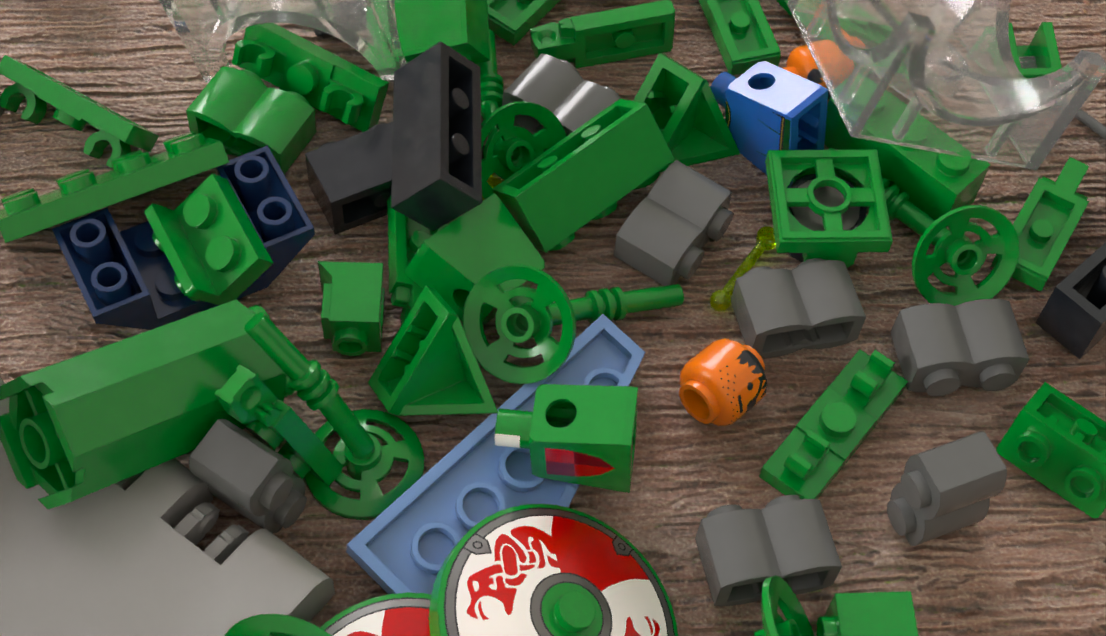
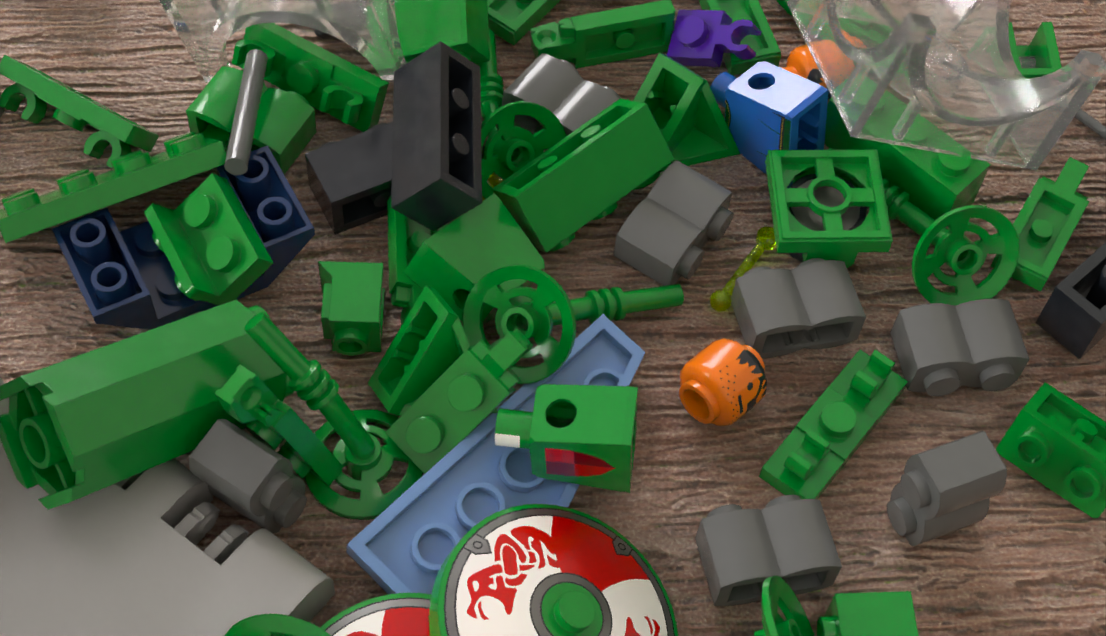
none -> dark grey bar [224,49,268,175]
none -> green hinge [385,328,534,474]
none -> dark purple plate [667,9,762,67]

